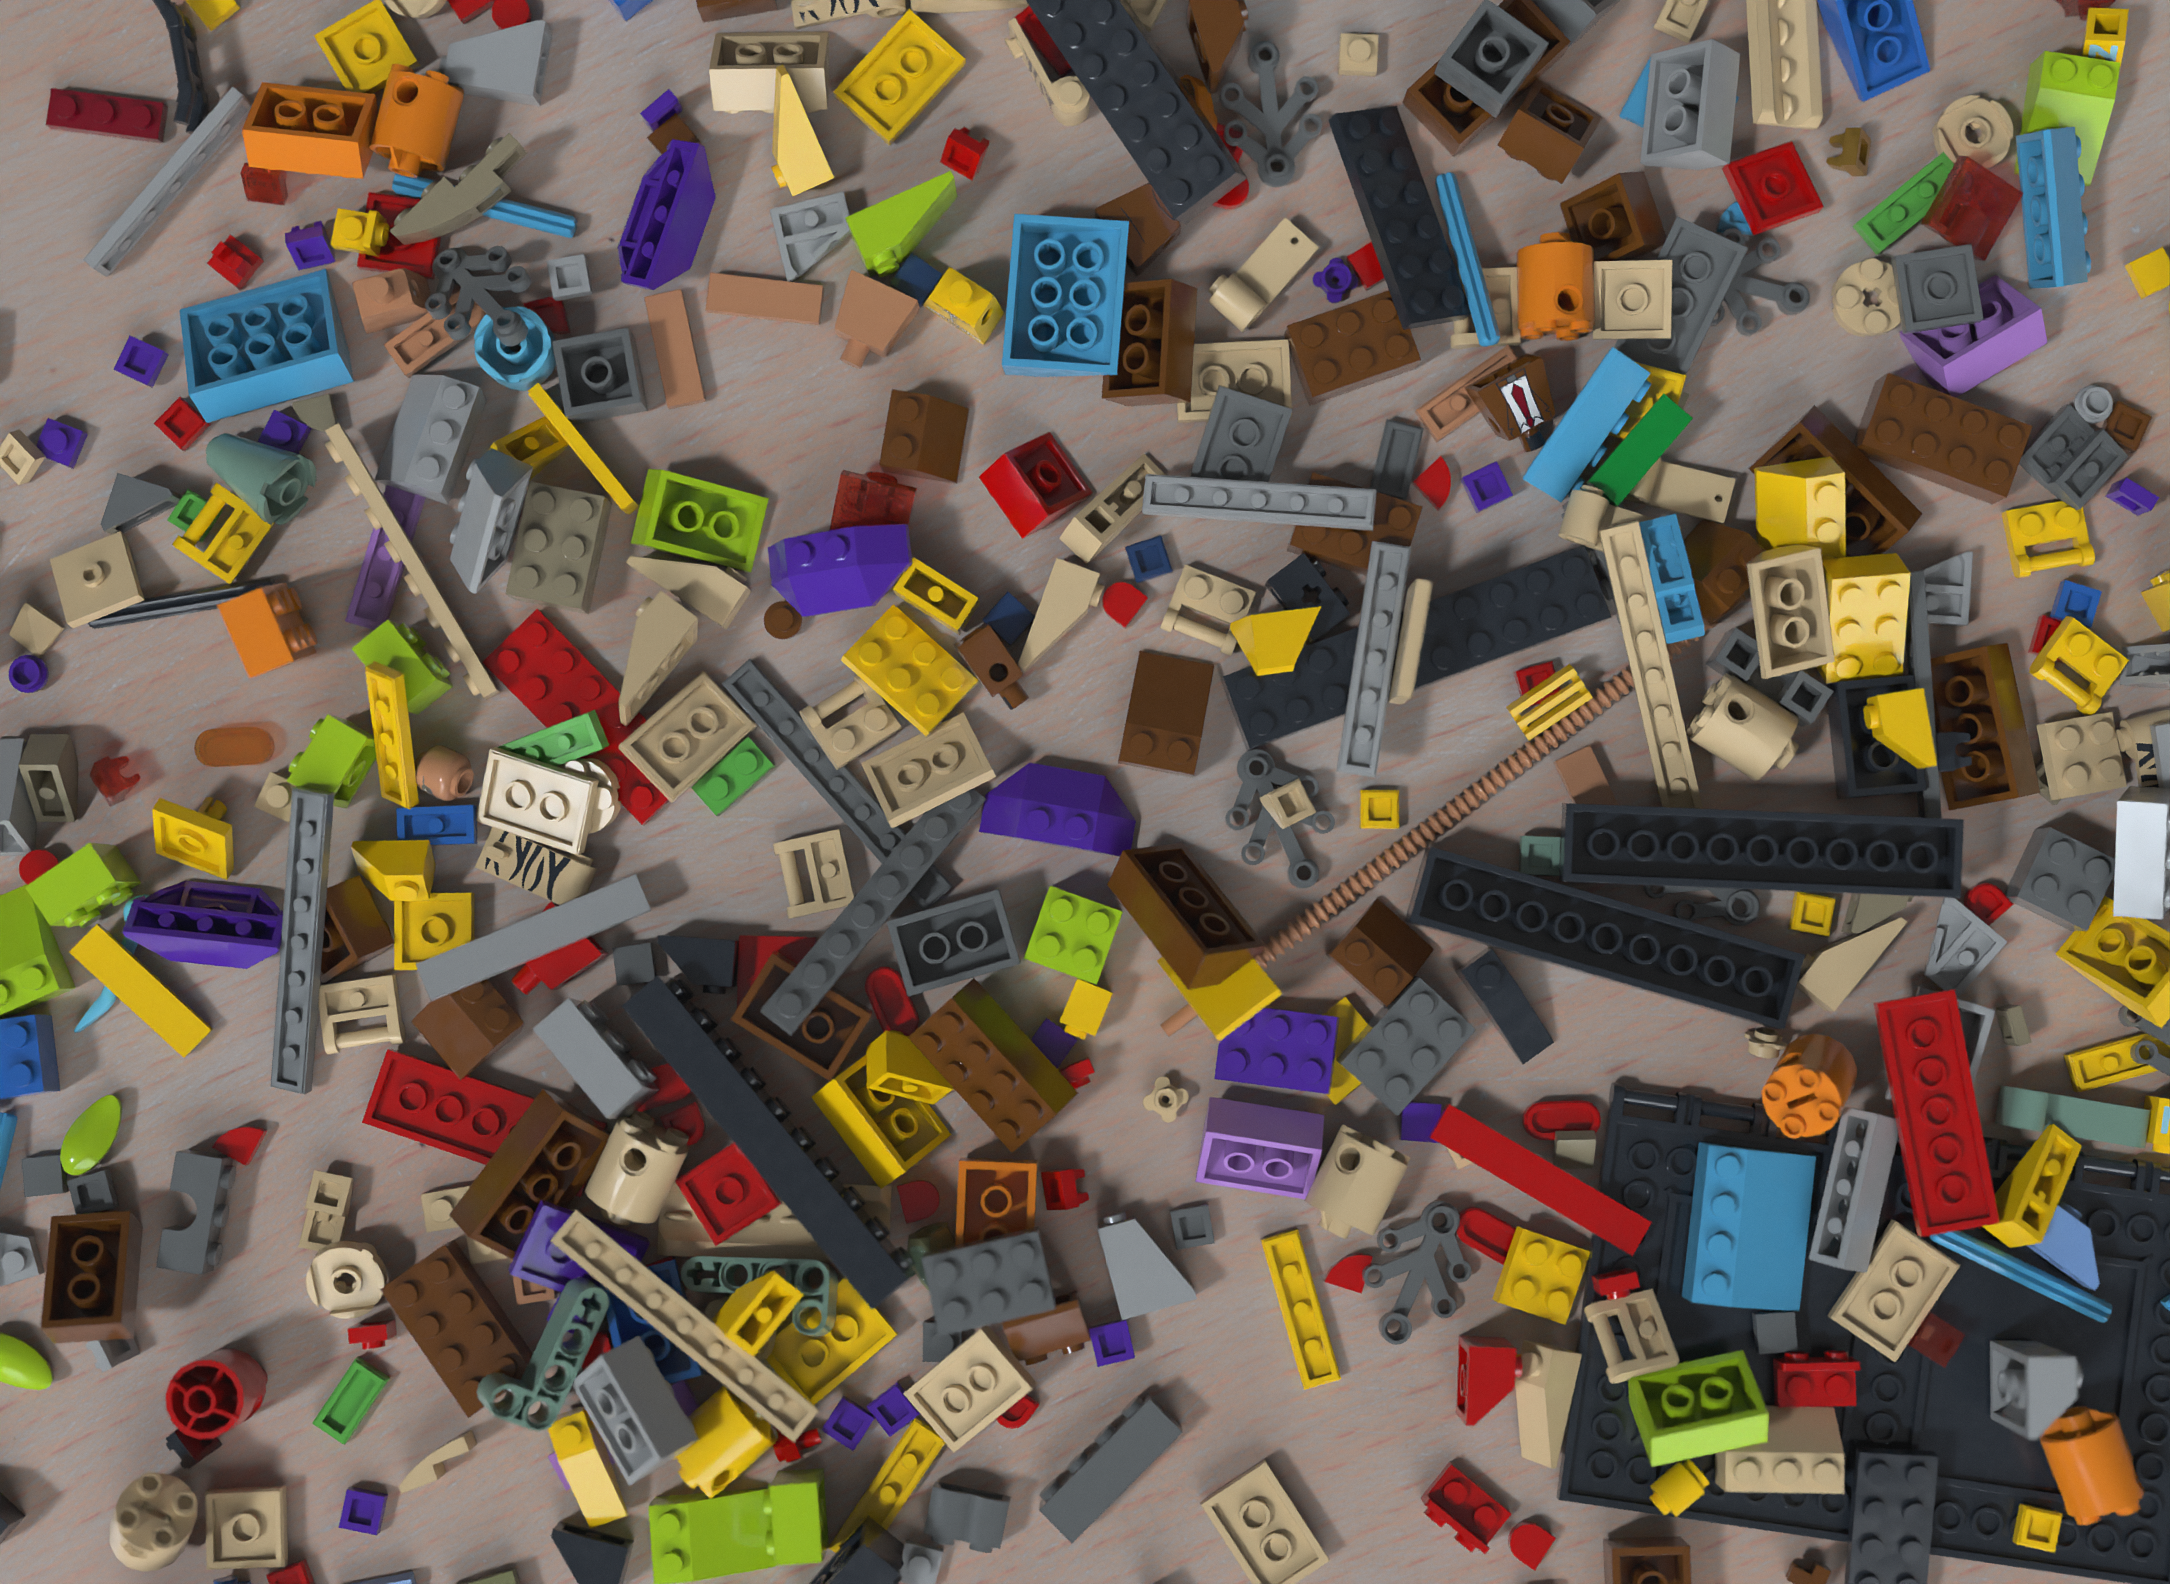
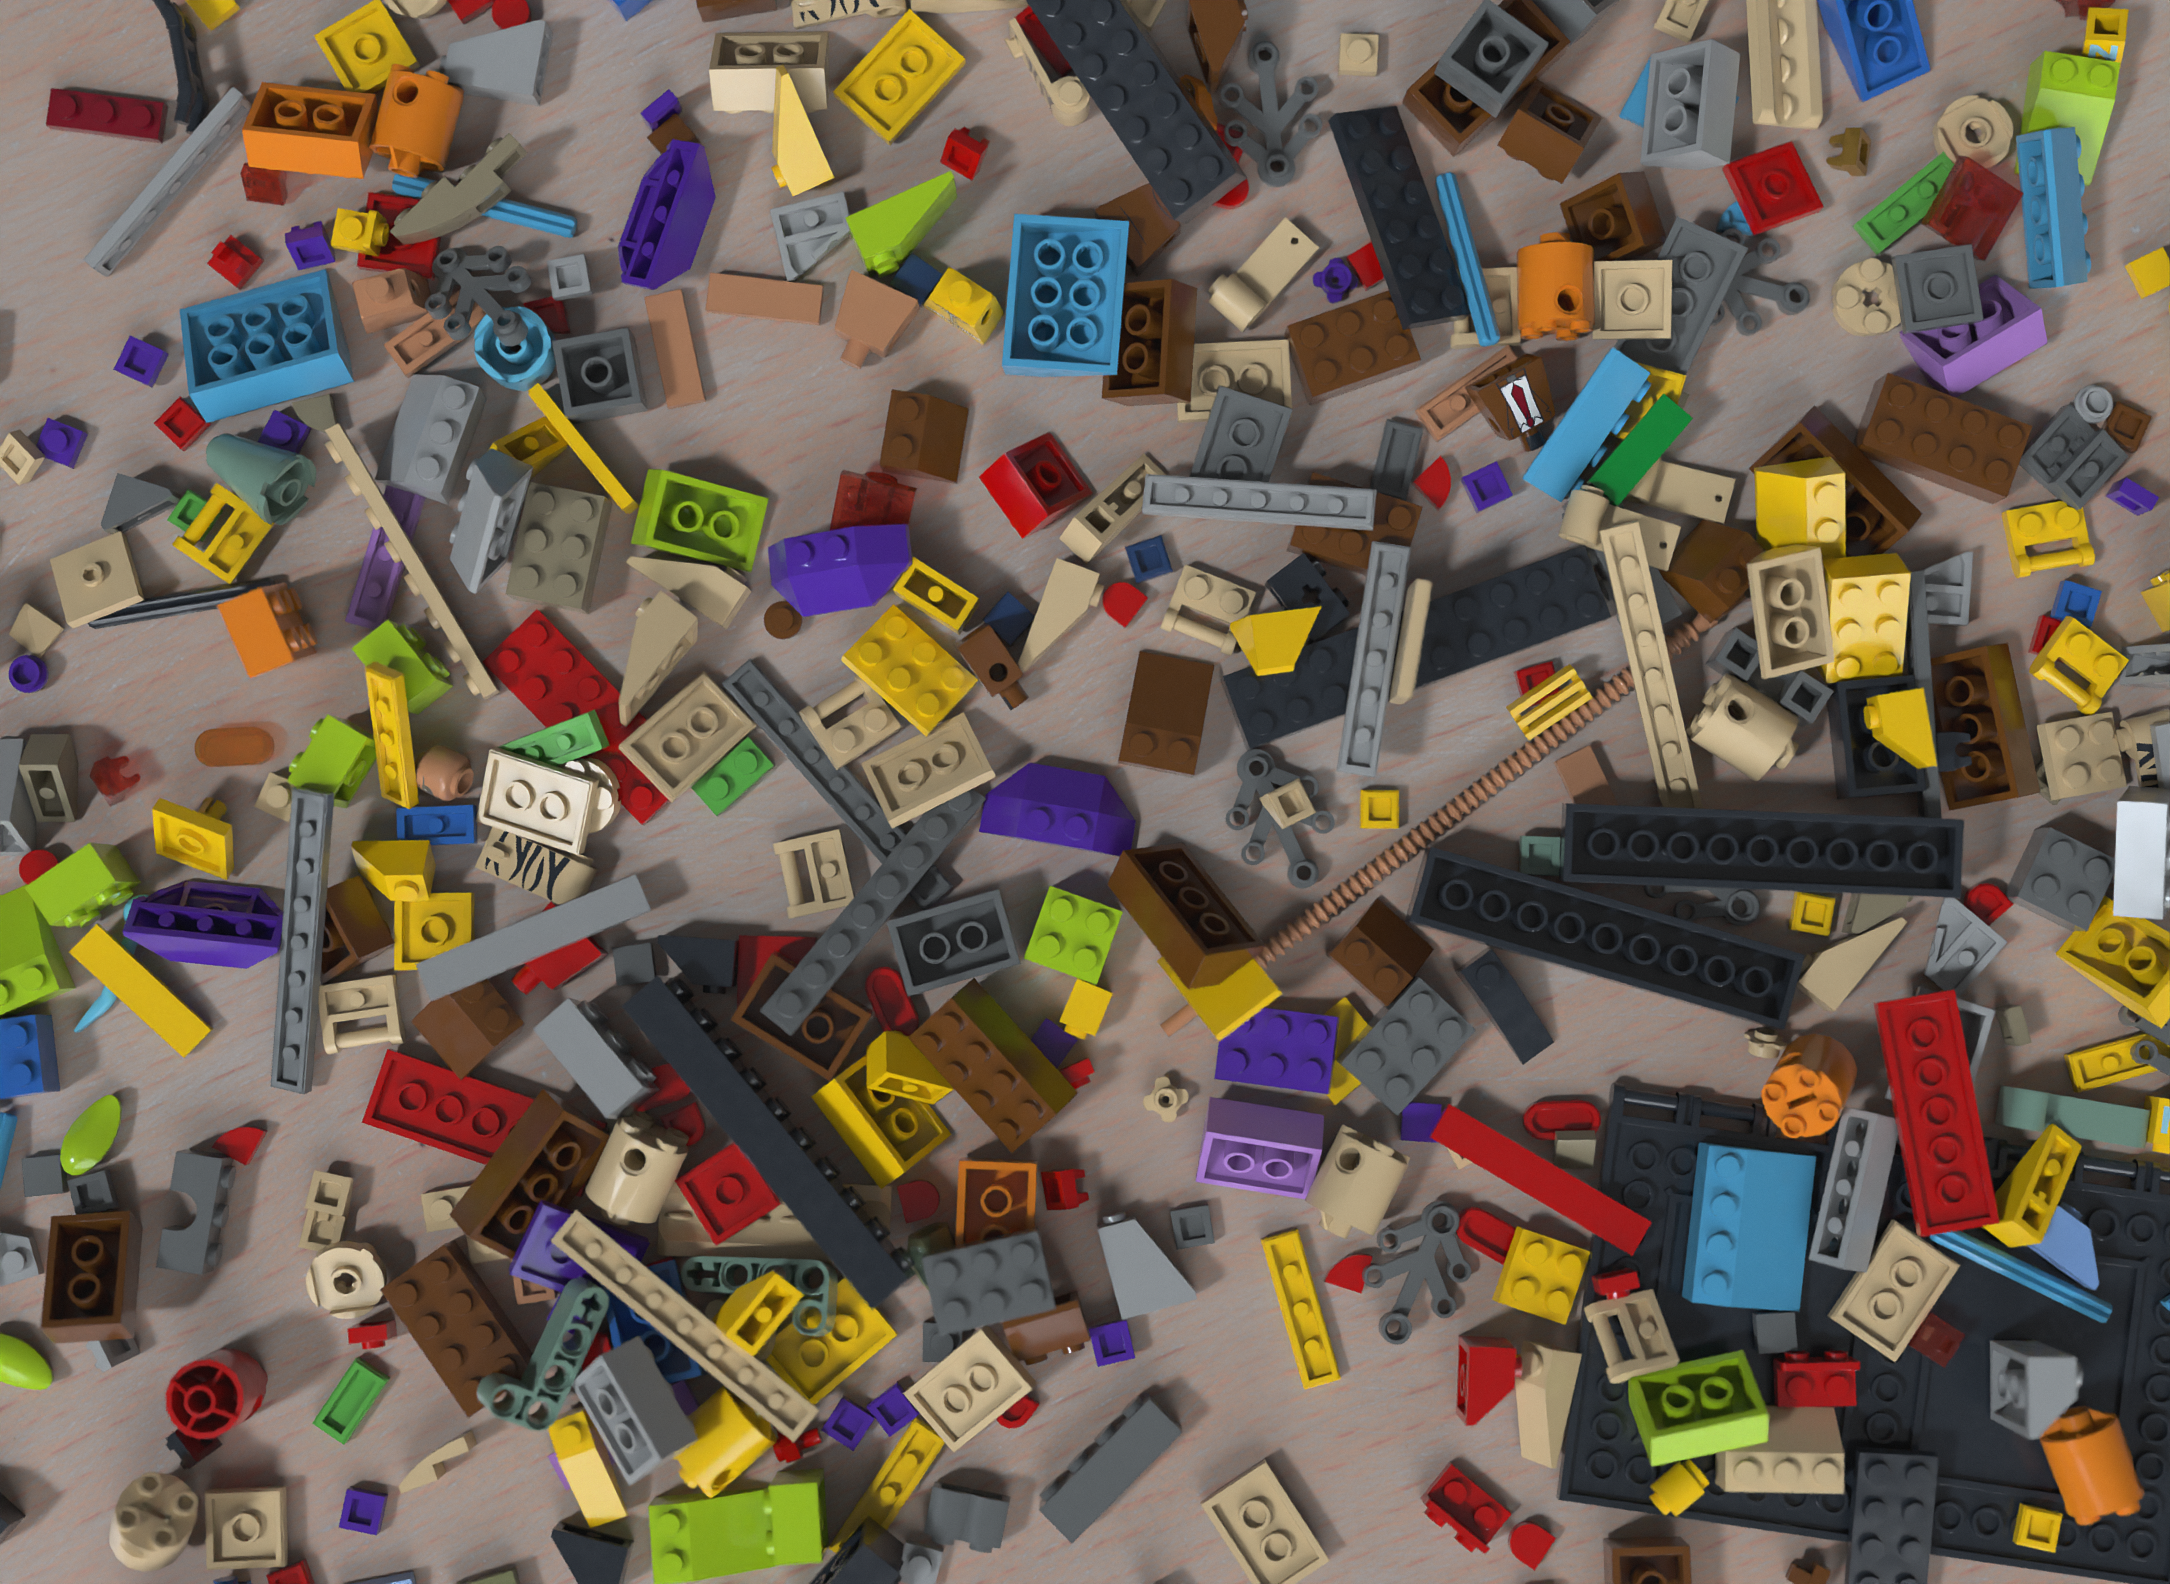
dark azure slope [1639,514,1705,645] -> none

